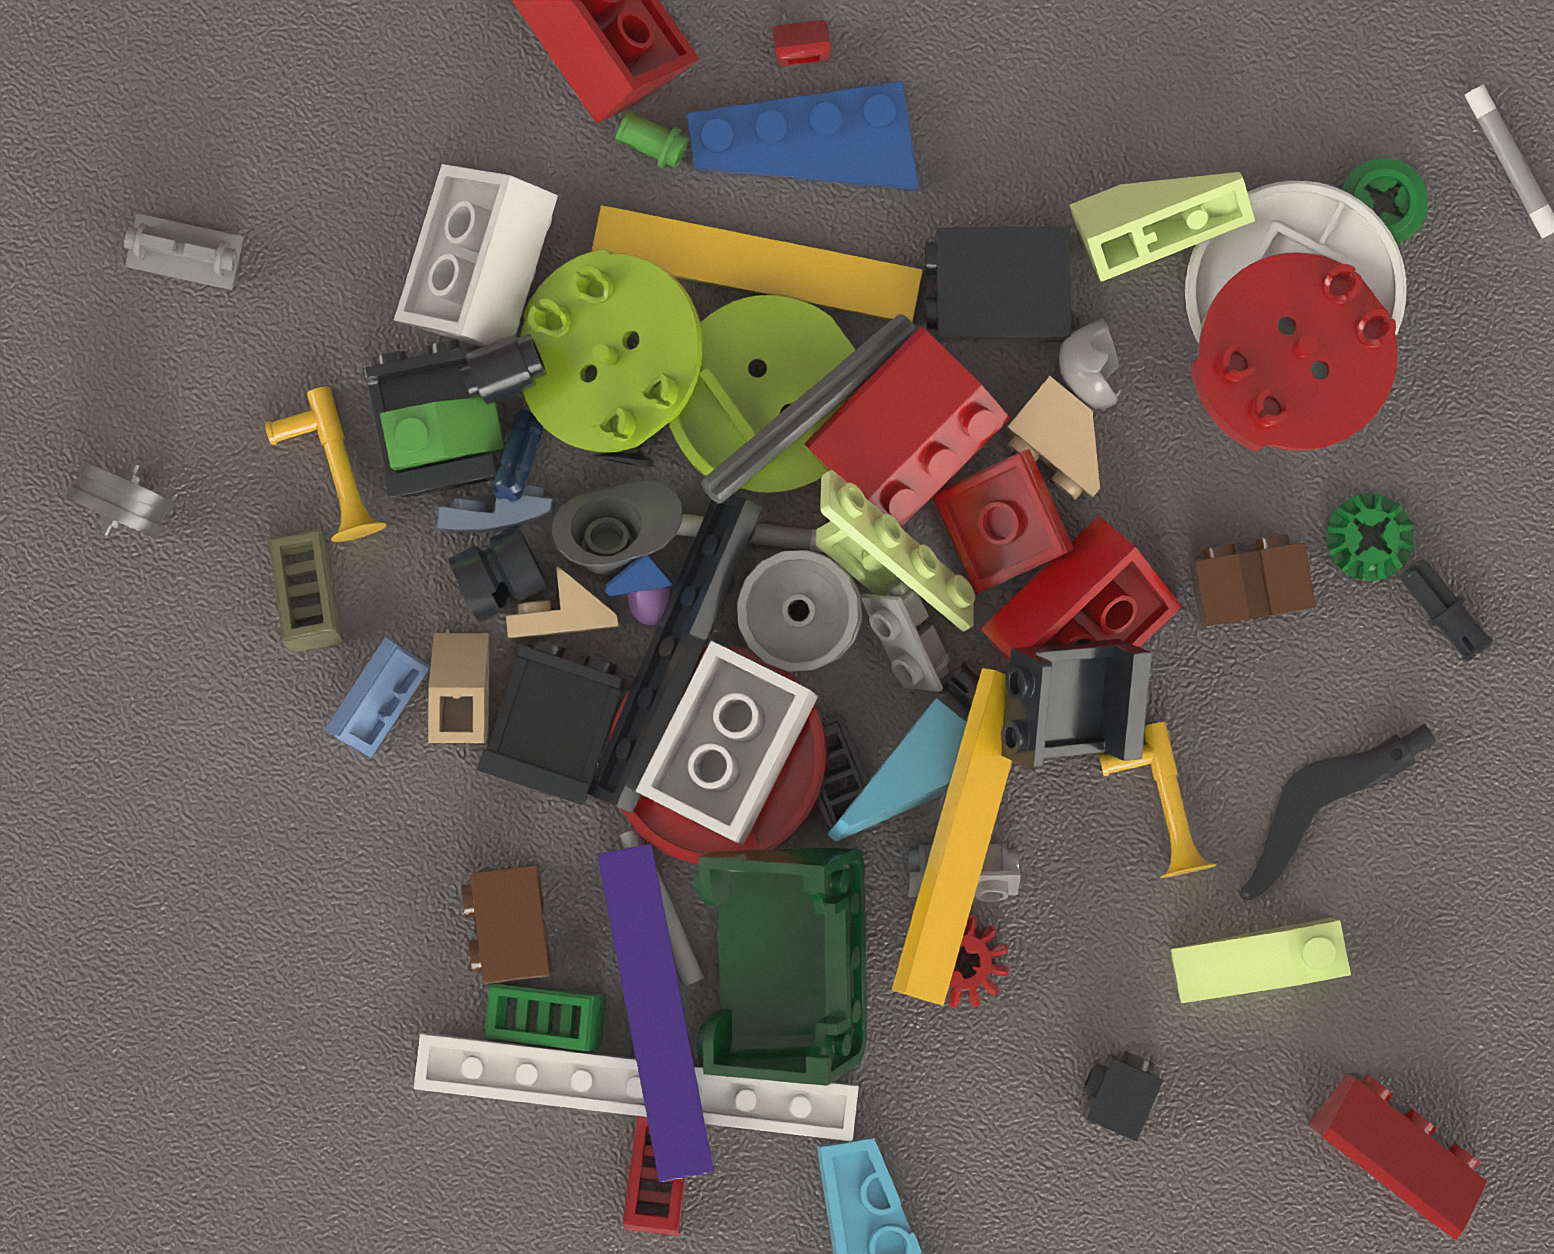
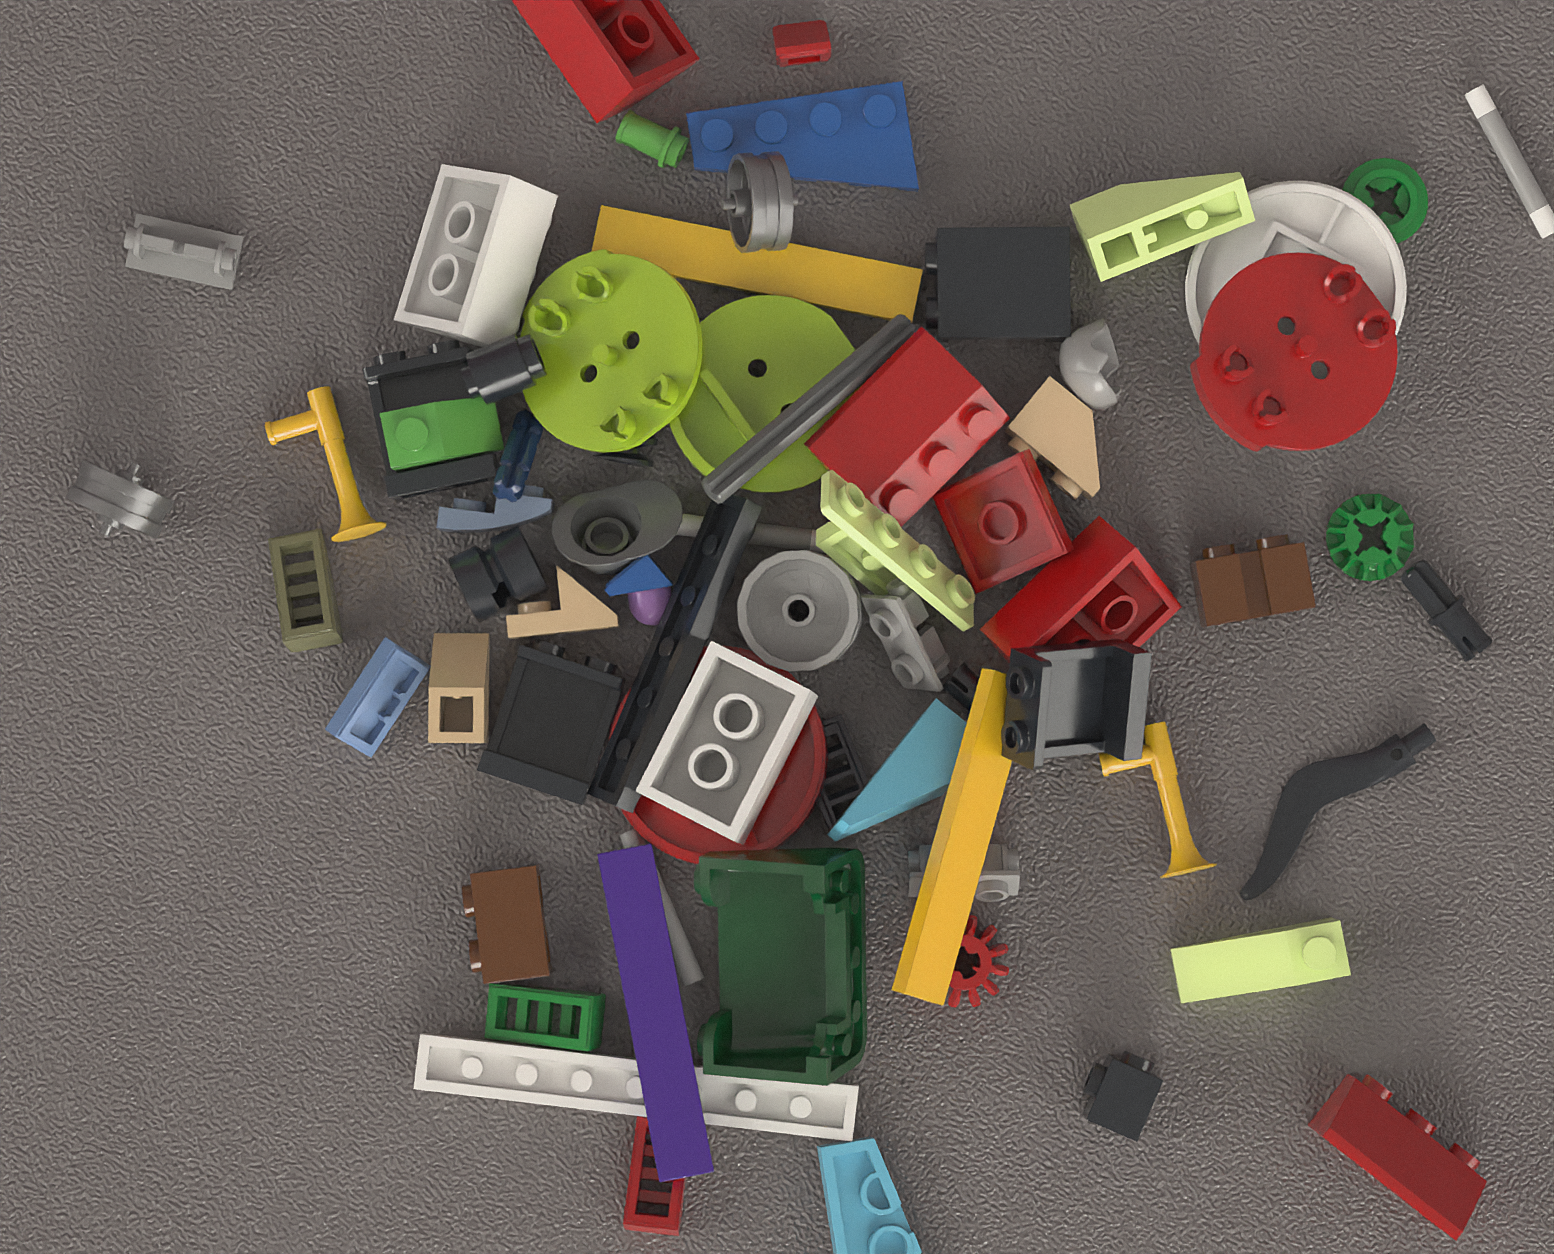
none -> flat silver wheel [721,151,798,253]

